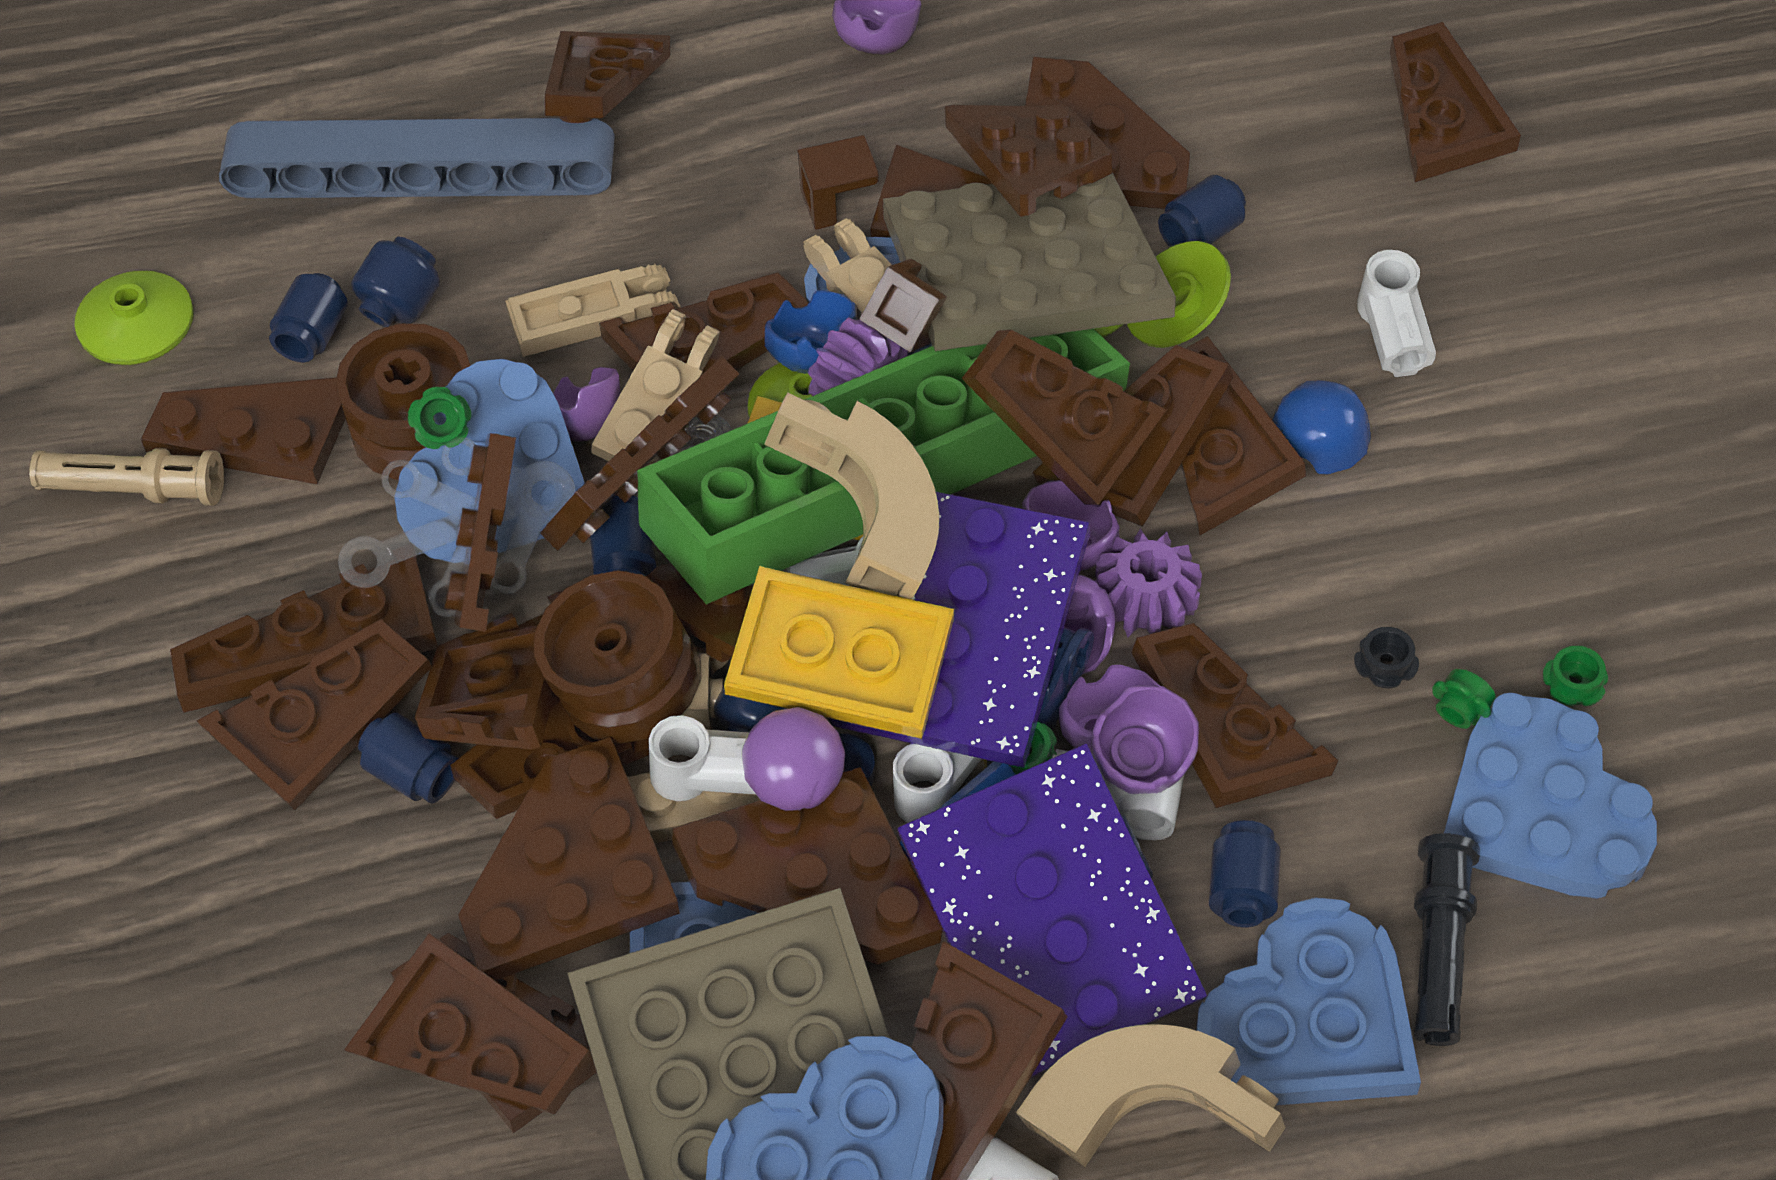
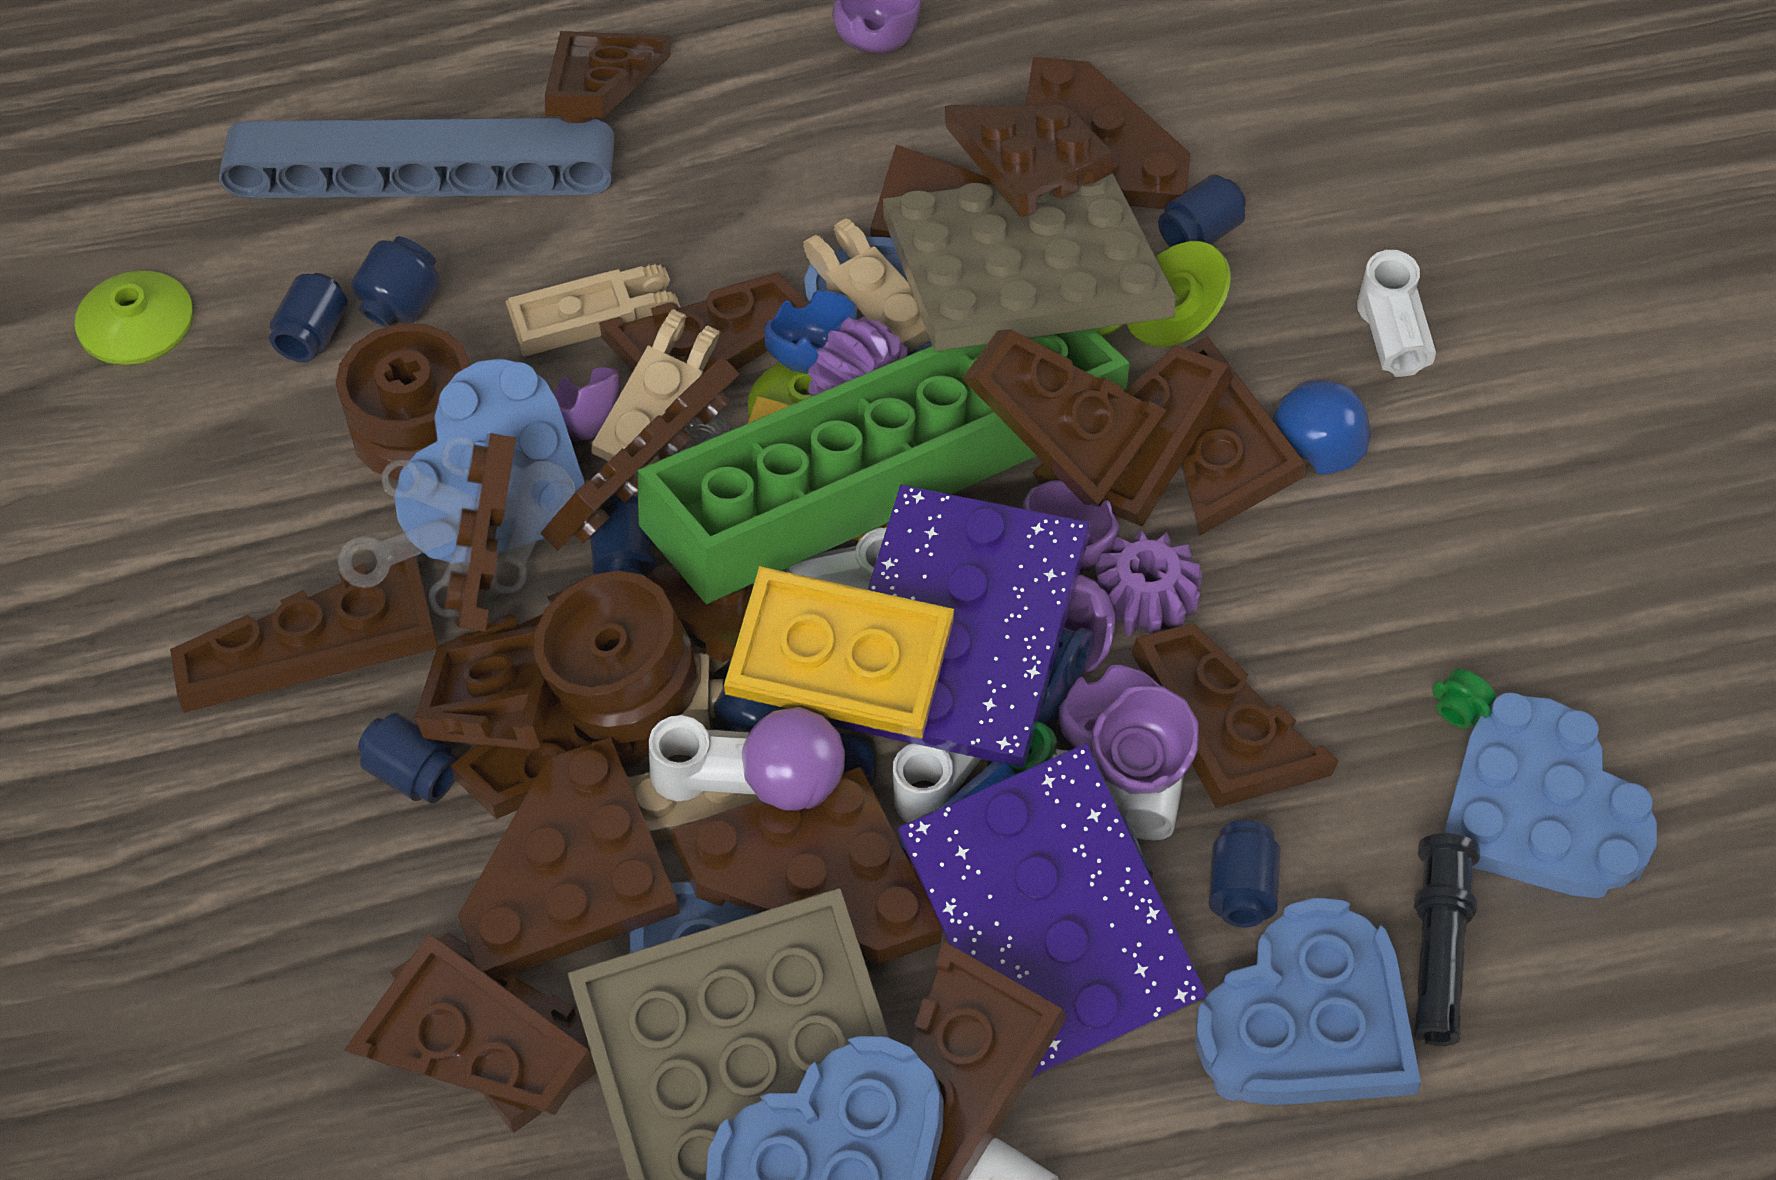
tan pin [29,448,224,506] -> none
reddish brown wing [141,377,346,484] -> none
reddish brown wing [196,619,432,810] -> none
green plate [408,387,471,450] -> none
tan arch [764,393,939,600] -> none
reddish brown panel [797,135,879,230] -> none
panel [859,258,947,352] -> none
tan arch [1016,1025,1285,1167] -> none
black plate [1354,627,1419,689] -> none
reddish brown wing [1390,22,1521,182] -> none
green plate [1543,646,1608,707] -> none

